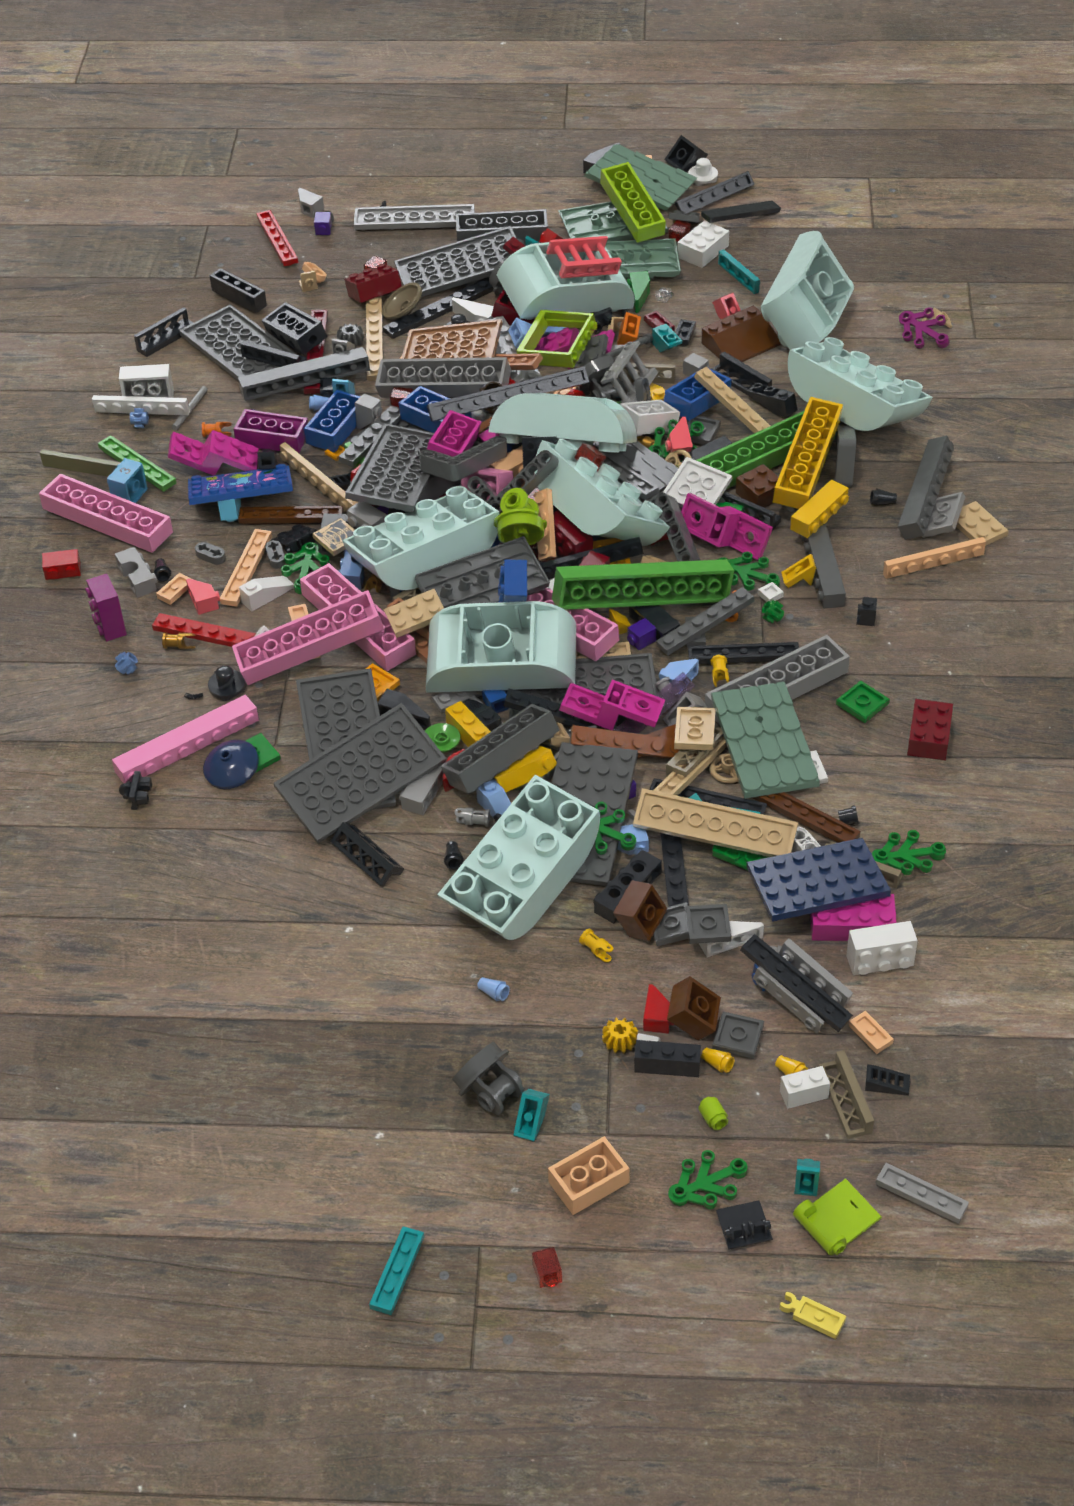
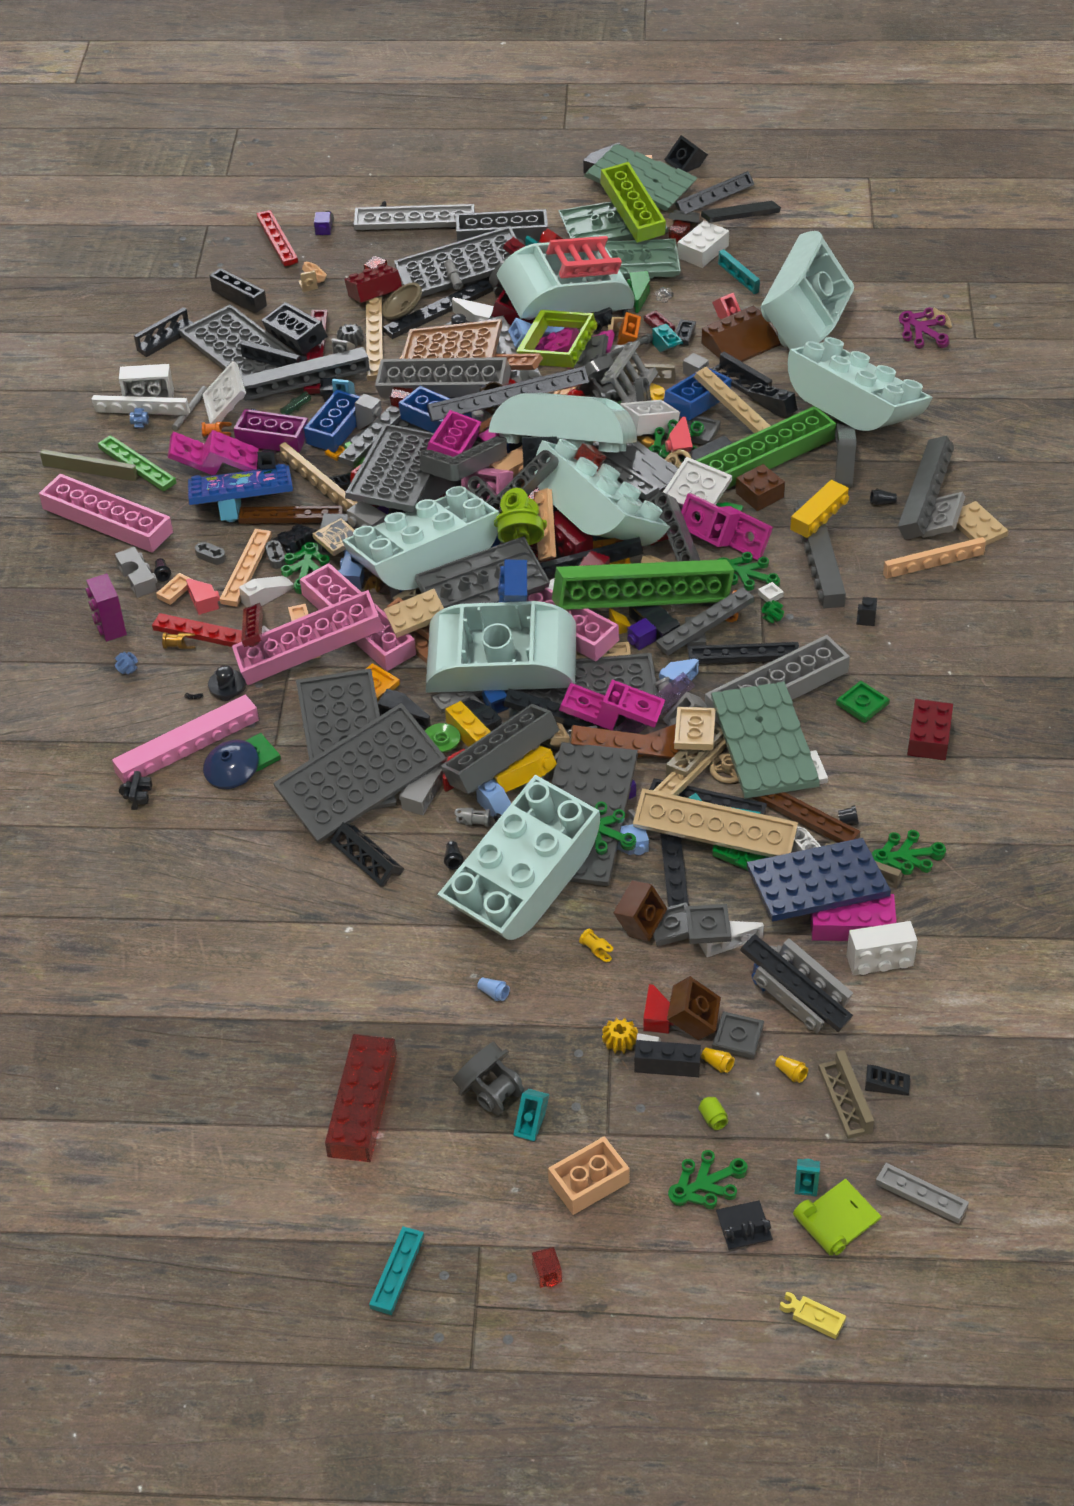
red brick [42,549,81,580] -> none
dark azure brick [107,458,148,503] -> none
light grey slope [298,188,324,218] -> none
light blue cone [309,395,329,411] -> none
black brick [593,850,662,924] -> none
white plate [688,158,718,186] -> none
yellow piece [710,655,729,687] -> none
black fence [717,492,781,531] -> none
yellow brick [773,397,843,509] -> none
white brick [780,1066,830,1109] -> none
yellow slope [781,554,816,588] -> none
light nougat plate [849,1011,894,1054] -> none
none -> white plate [202,361,246,424]
none -> dark red plate [241,603,263,648]
none -> clear green pin [280,391,311,415]
none -> clear red brick [325,1034,397,1162]
none -> light grey pin [444,259,463,290]

